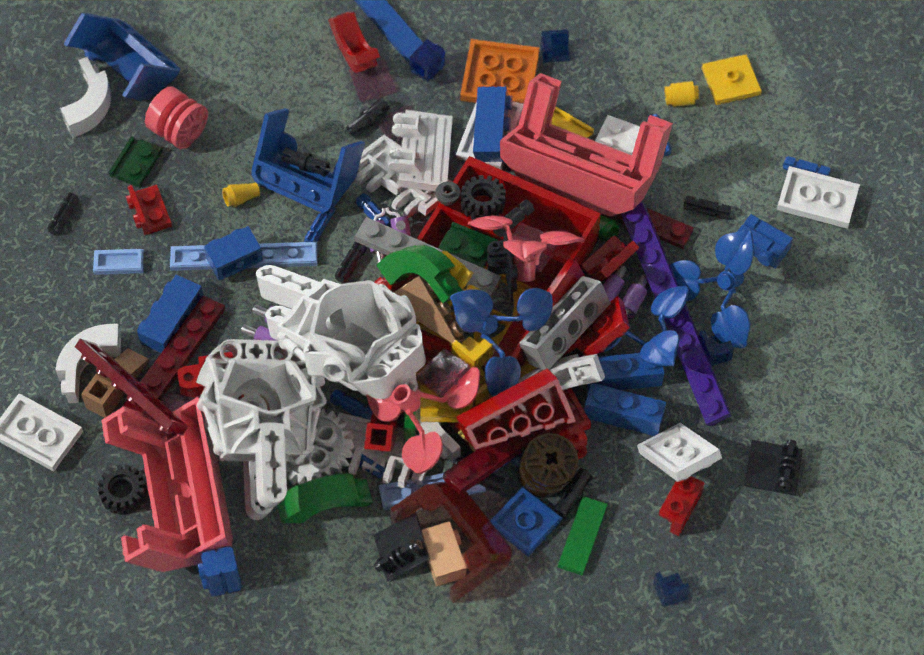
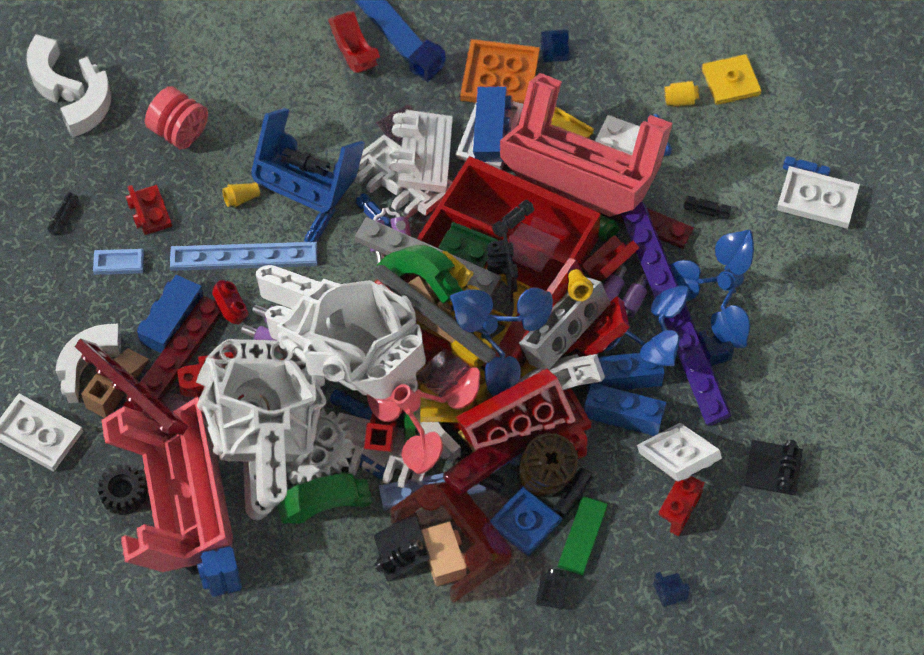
blue windscreen [64,13,181,101] -> none
dark green plate [109,136,163,188] -> none
blue brick [204,226,263,281] -> none
black axle [335,241,367,283] -> none
black pin [346,98,390,138] -> none
clear pink piece [349,60,397,102] -> none
dark grey plate [436,181,460,205] -> none
black tyre [461,175,506,220] -> none
coral plant [468,215,584,282] -> none
blue brick [737,214,793,269] -> none
none -> white arch [27,34,85,103]
none -> red plate [212,280,248,325]
none -> dark grey axle [373,265,496,363]
none -> black bracket [536,568,568,609]
none -> yellow cone [568,269,593,301]

